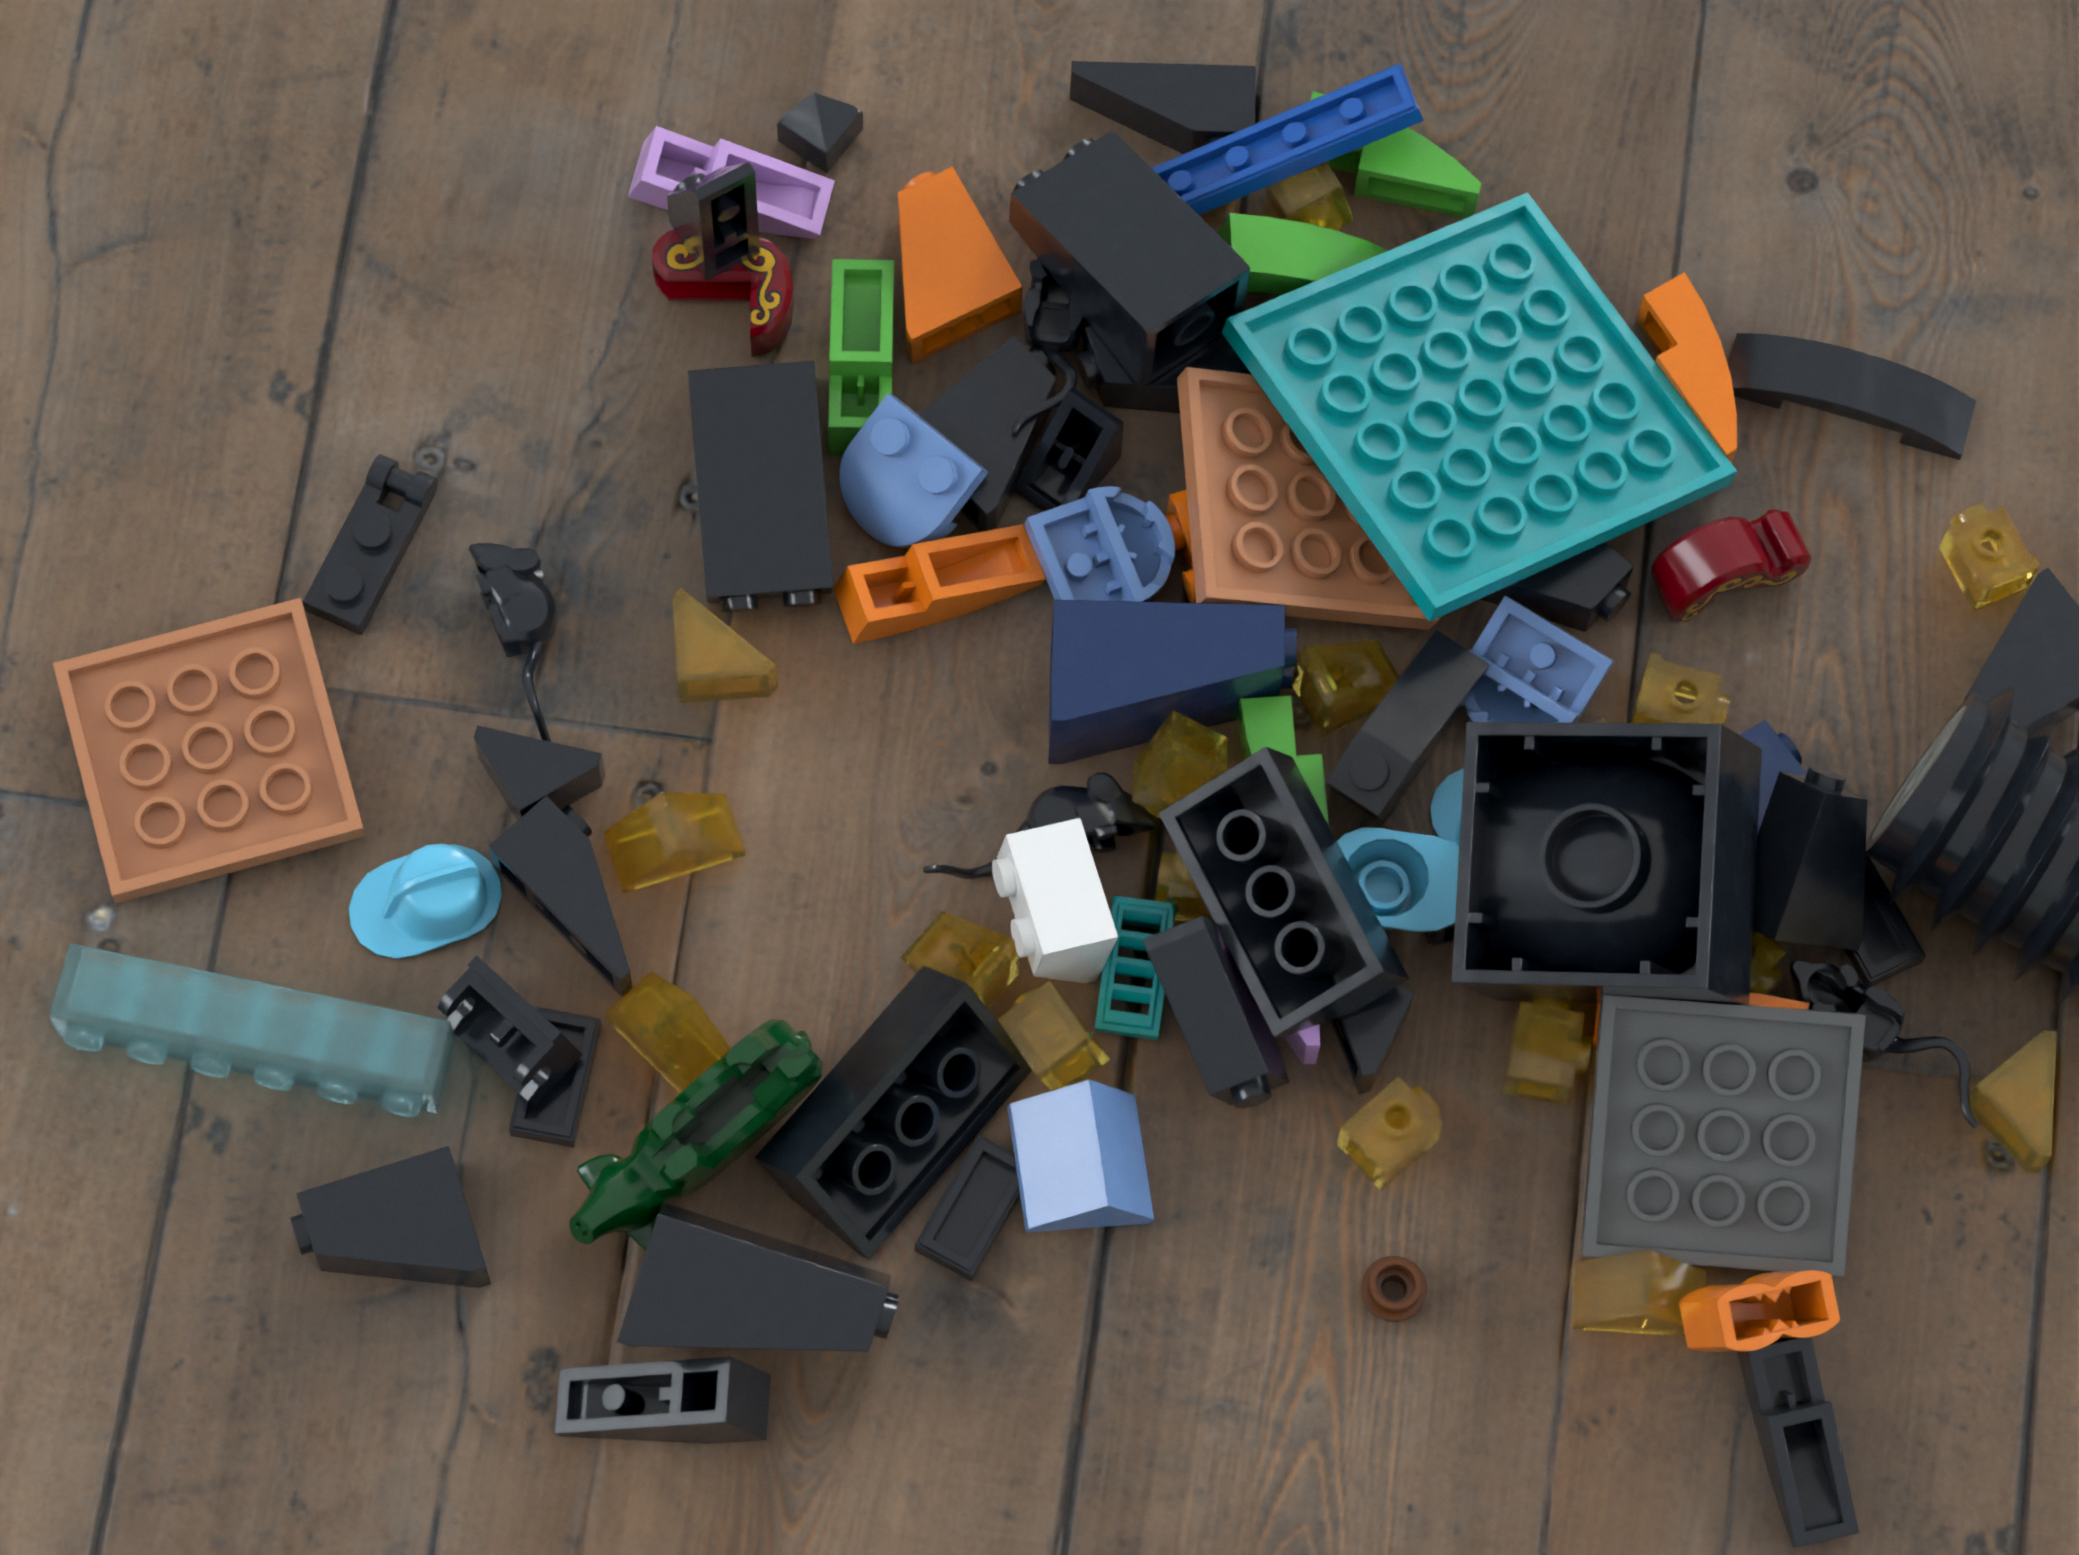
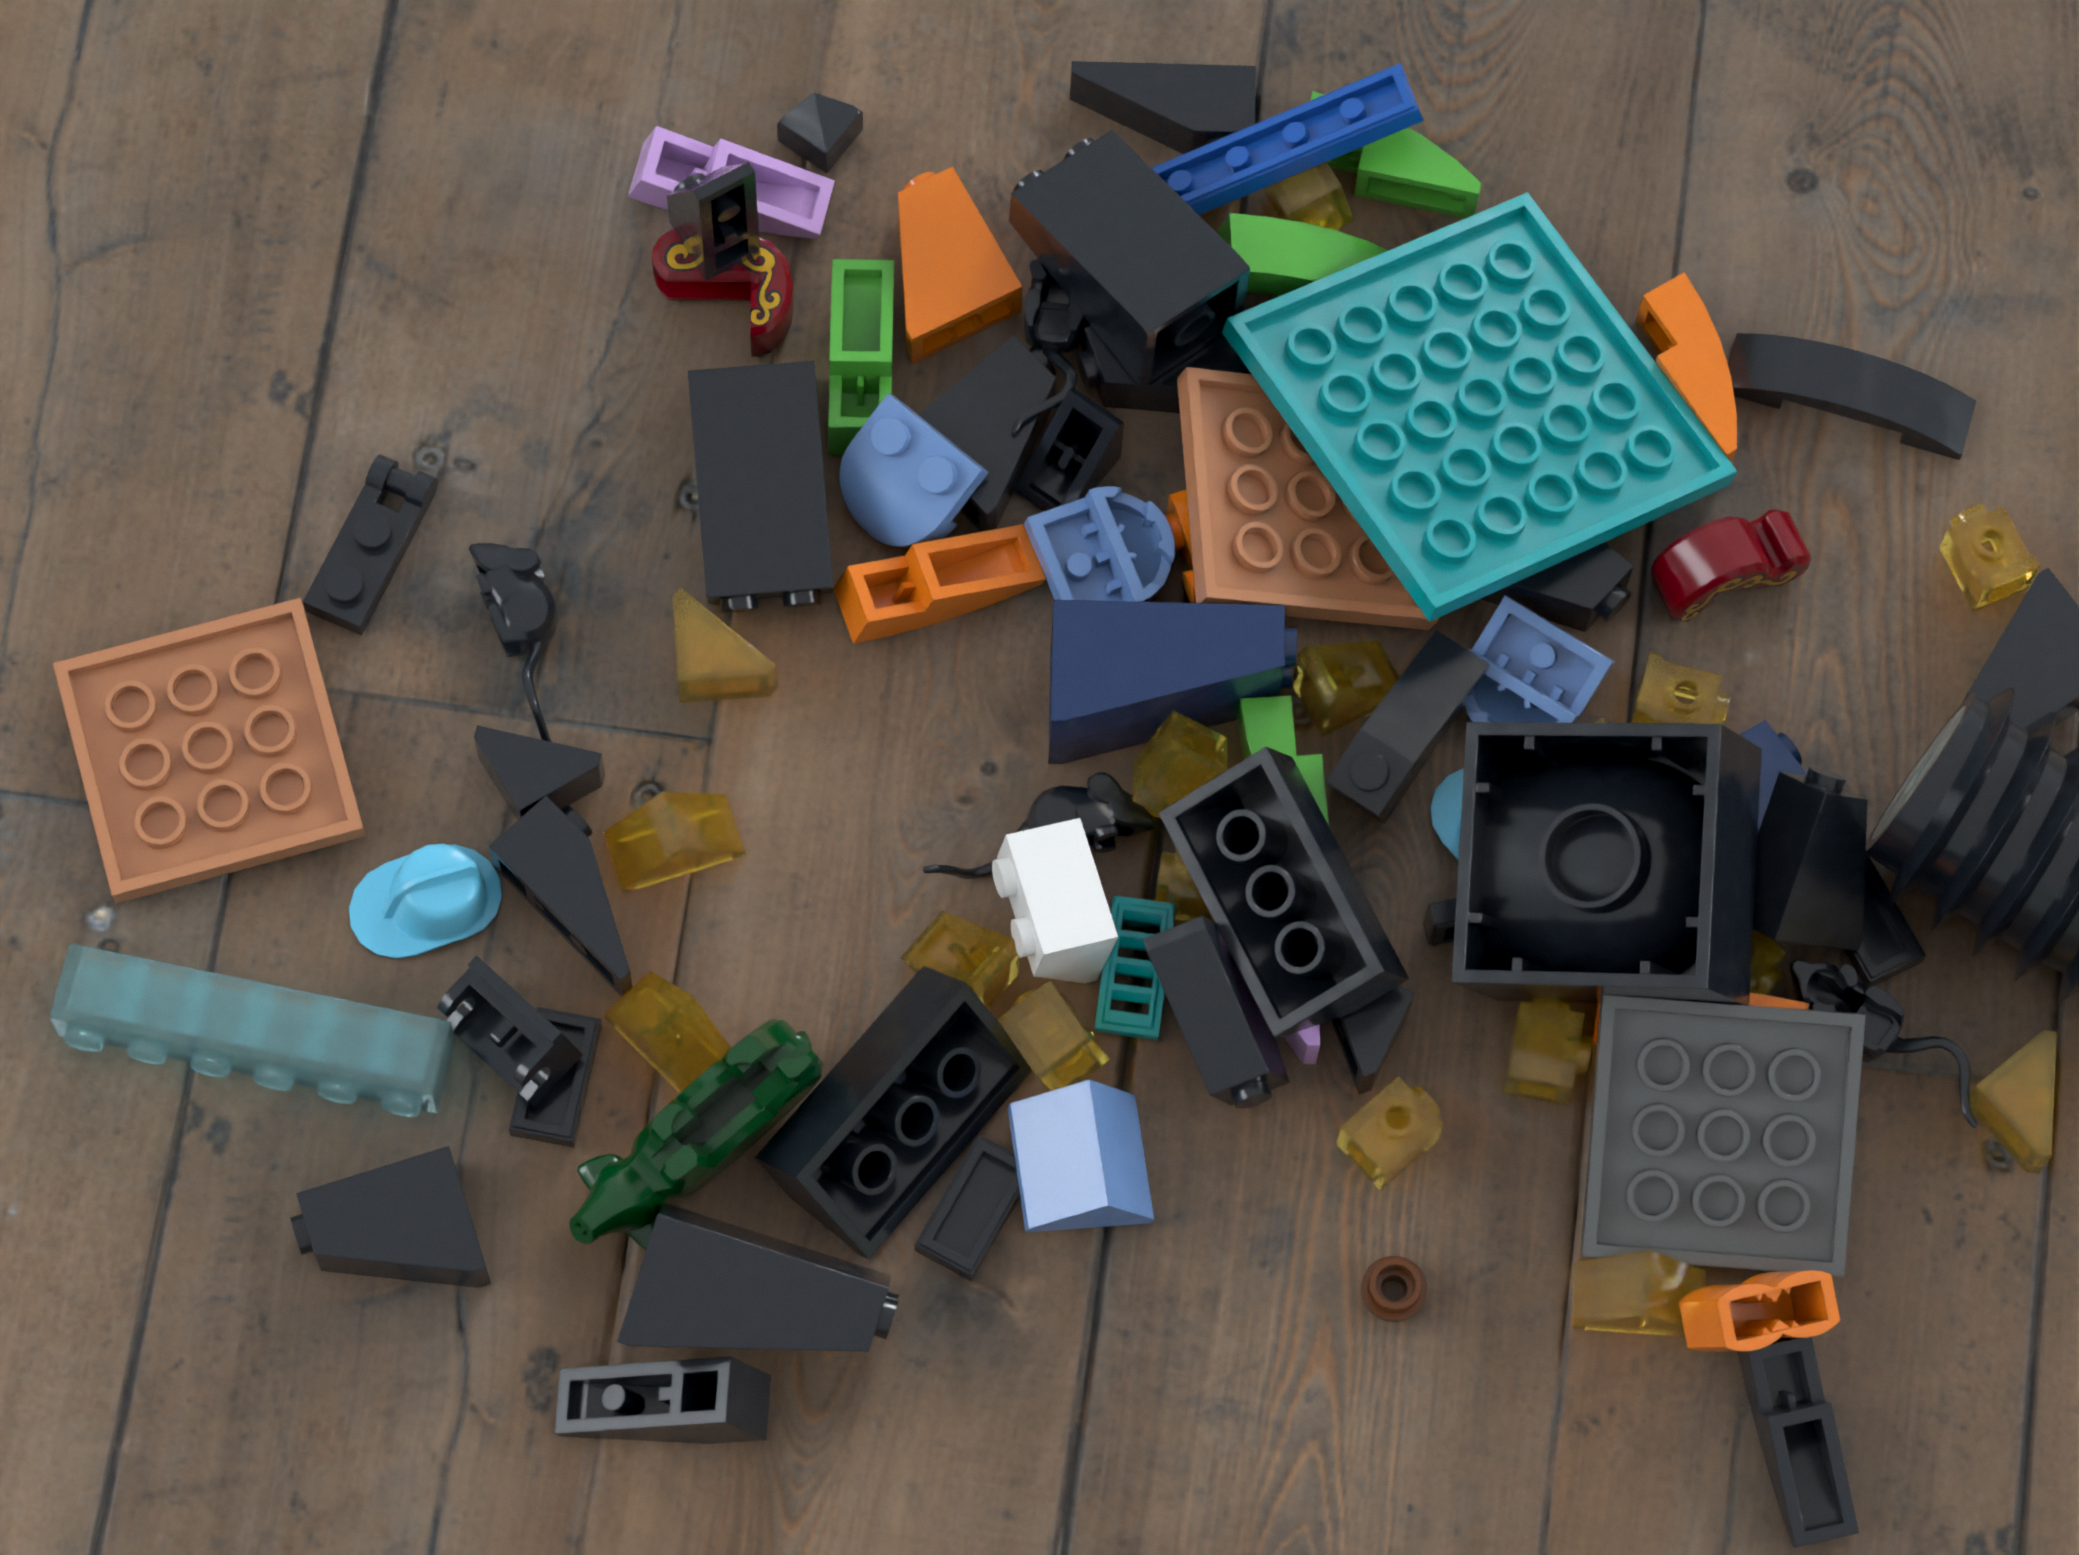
medium azure piece [1337,828,1459,932] -> none

